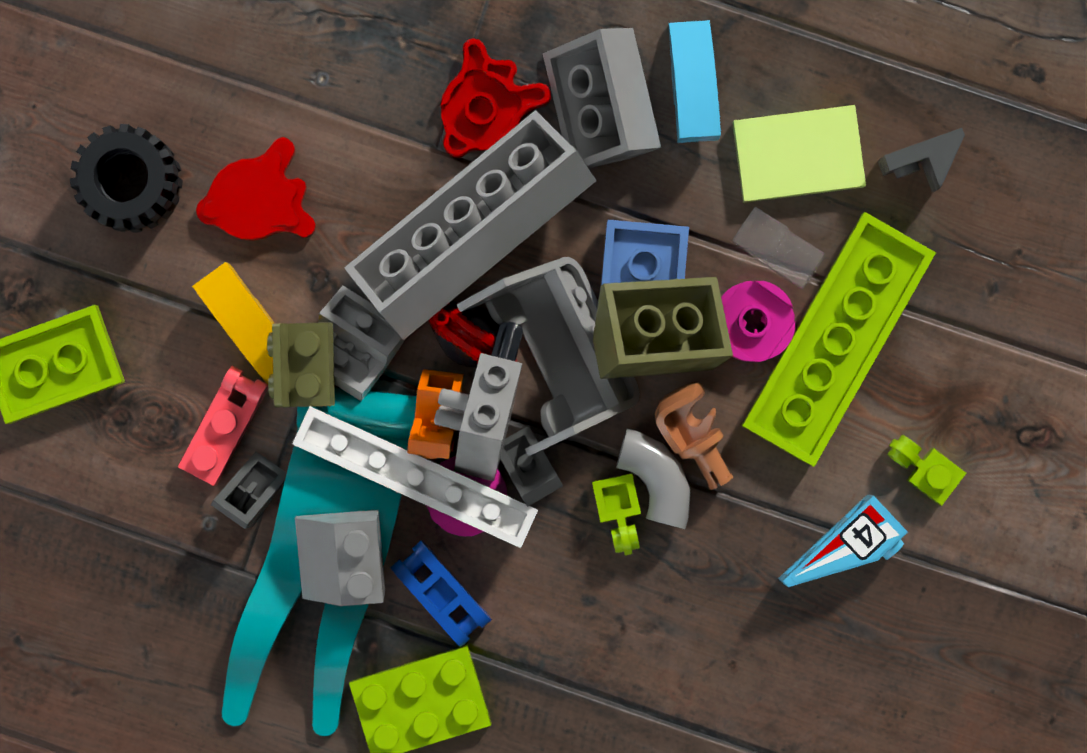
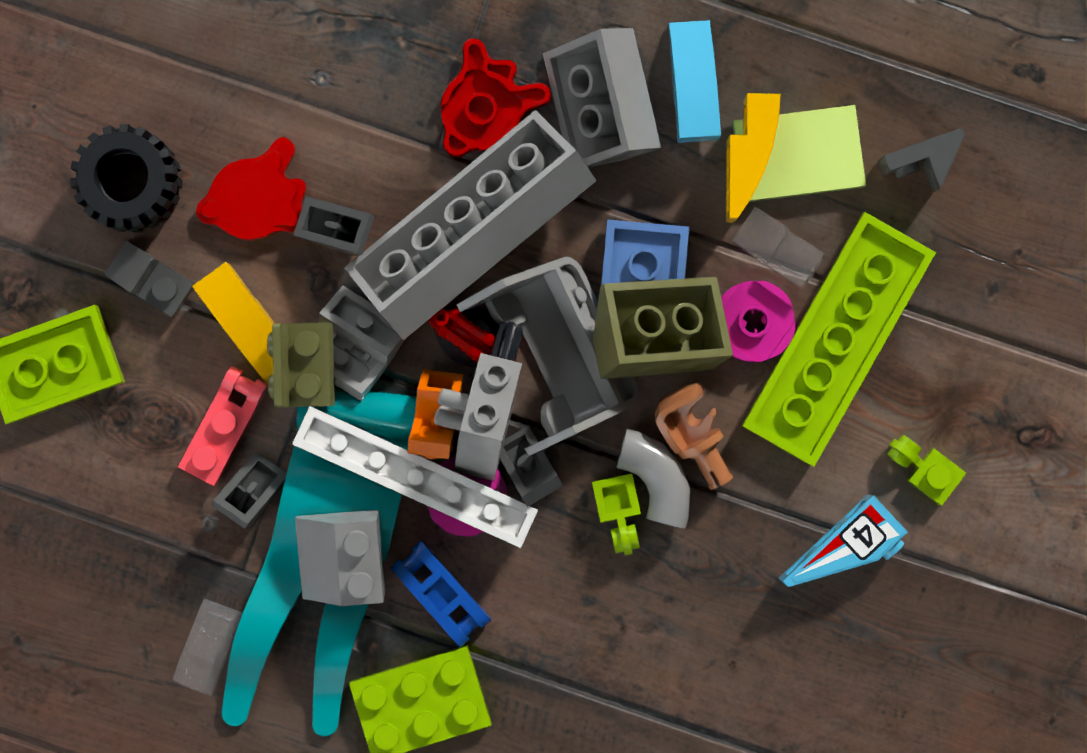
none -> dark grey slope [105,240,195,319]
none -> clear slope [172,598,243,696]
none -> dark grey slope [293,196,375,256]
none -> yellow slope [726,93,781,223]

